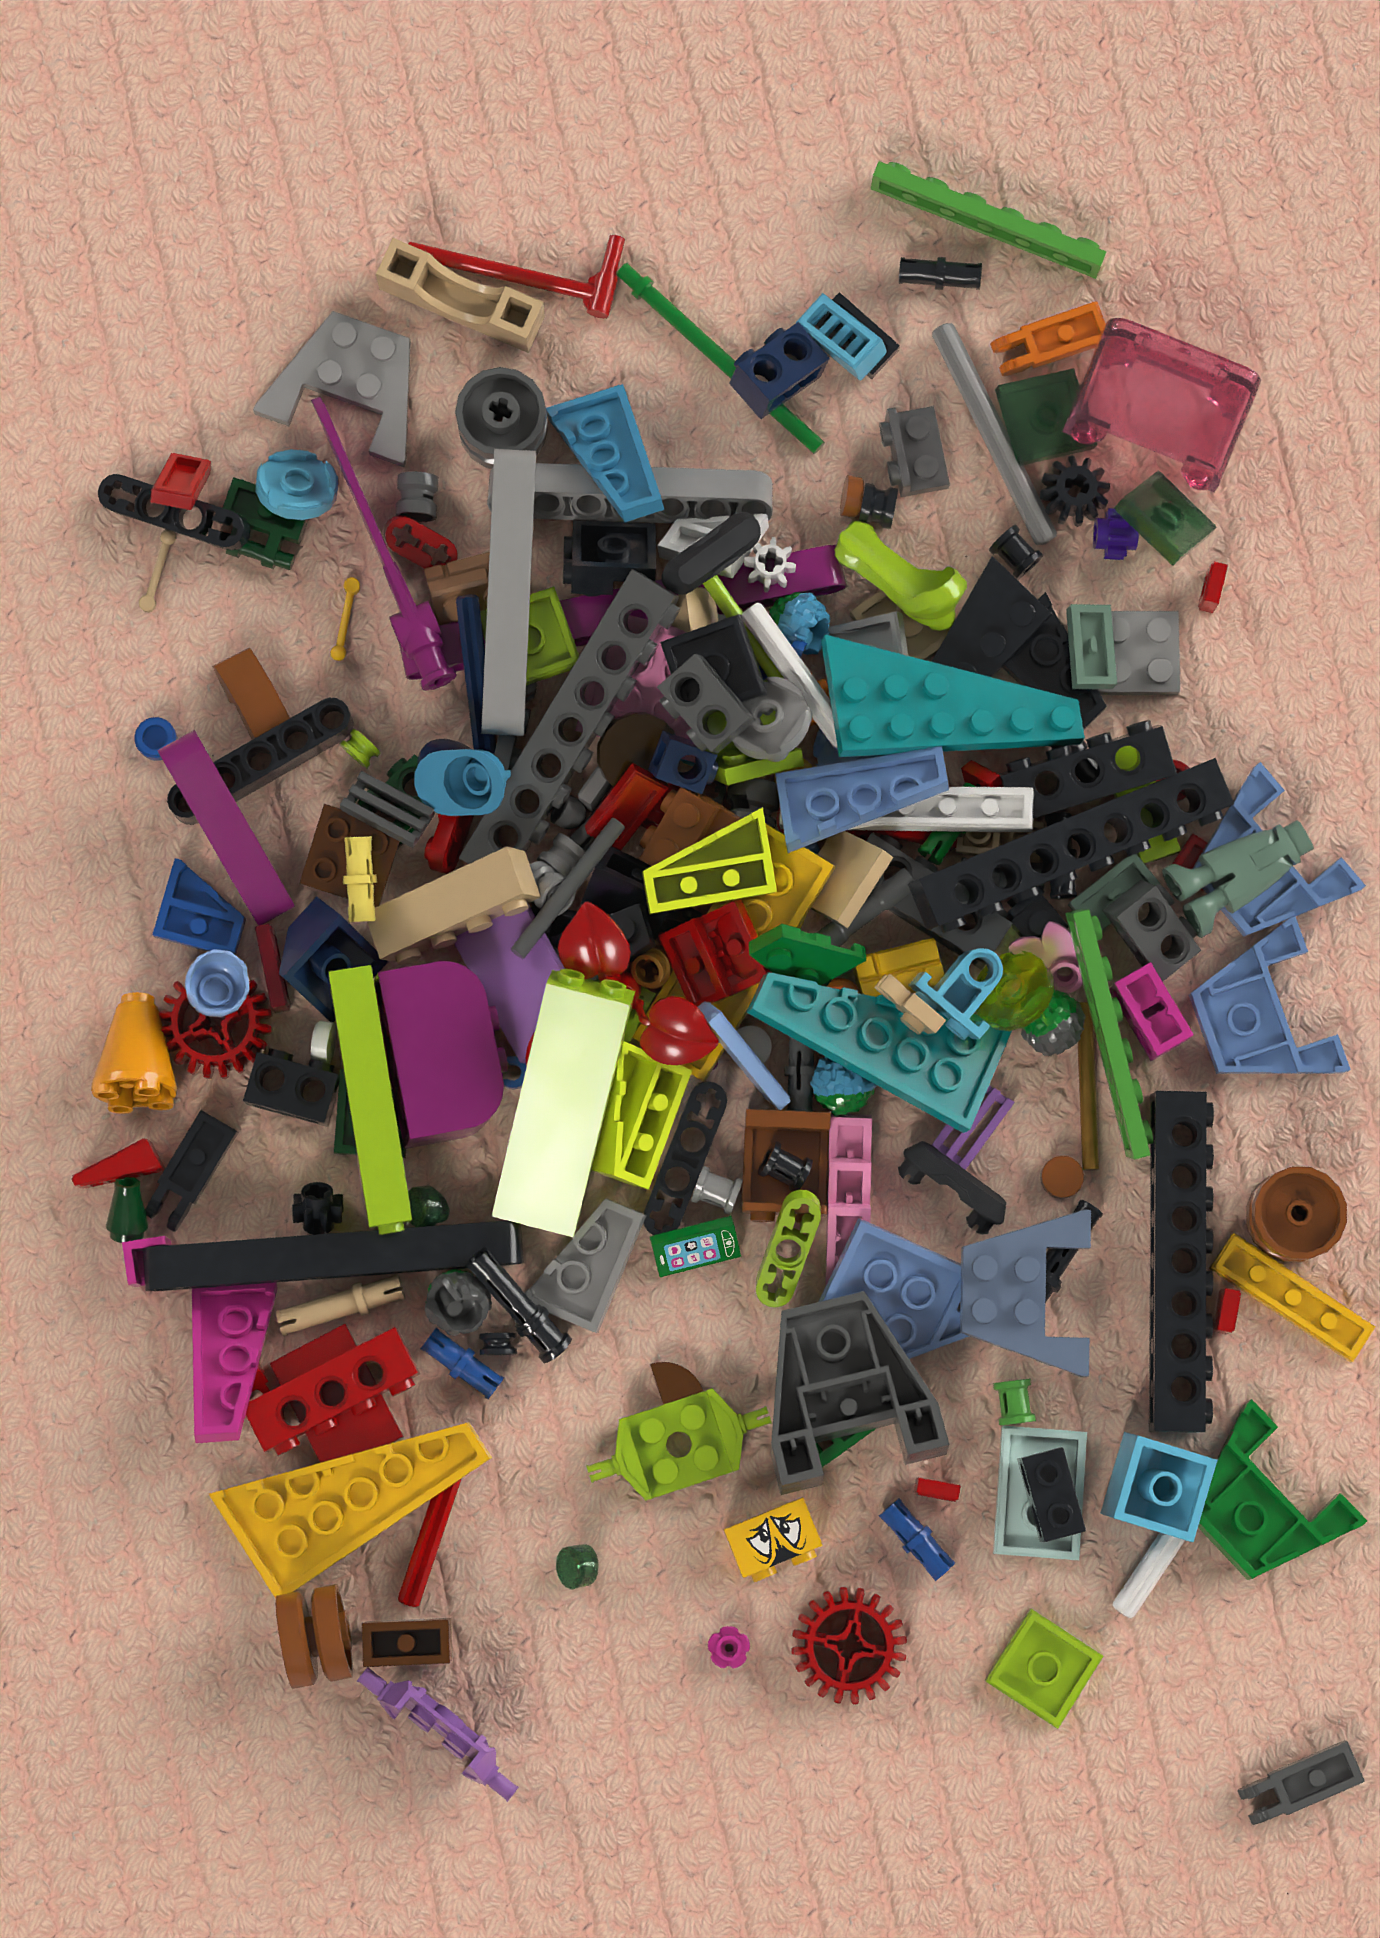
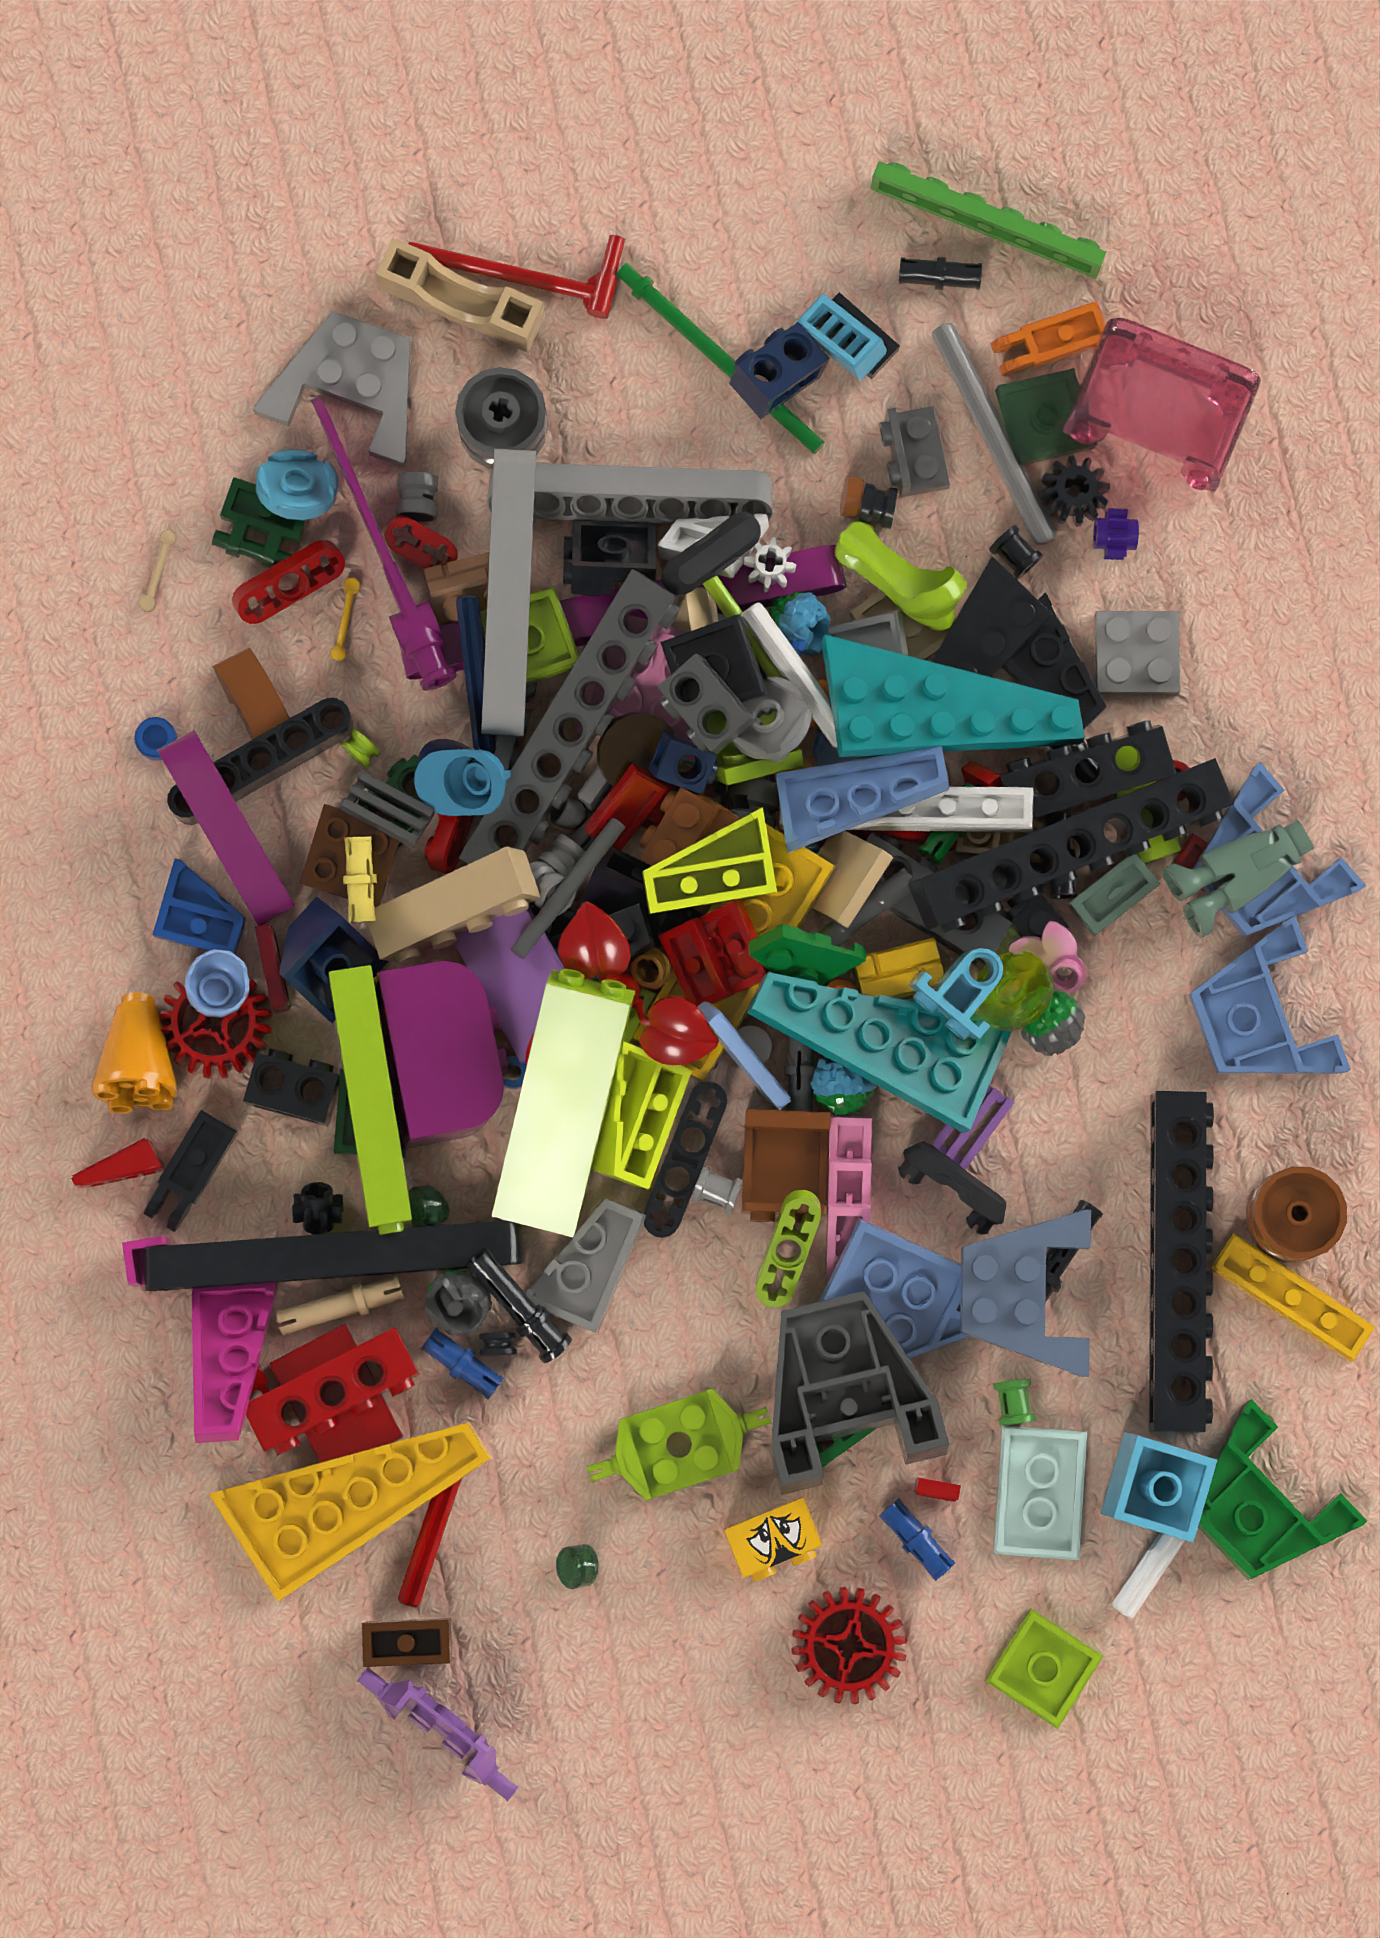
black beam [98,474,251,551] -> none
dark green cone [106,1177,148,1243] -> none
red tile [150,453,211,510] -> none
dark orange wheel [275,1584,353,1689] -> none
white tile [311,1021,337,1064] -> none
dark azure wing [546,384,665,522] -> none
tile [649,1216,741,1277] -> none
reddish brown tile [650,1362,703,1405] -> none
dark pink plate [708,1626,750,1669] -> none
black bush [758,1141,813,1192] -> none
tan plate [874,974,946,1035] -> none
black brick [1017,1447,1086,1542] -> none
dark orange tile [1040,1156,1084,1199] -> none
bright green plate [1065,909,1153,1160] -> none
sand green plate [1066,604,1117,689] -> none
pearl gold bar [1077,1002,1099,1170] -> none
dark grey brick [1102,880,1201,982] -> none
dark pink brick [1109,962,1194,1061] -> none
clear green plate [1114,470,1217,566] -> none
red tile [1198,561,1228,613] -> none
red tile [1213,1288,1241,1334] -> none
dark grey hinge [1238,1740,1365,1825] -> none
none -> red beam [232,540,345,624]

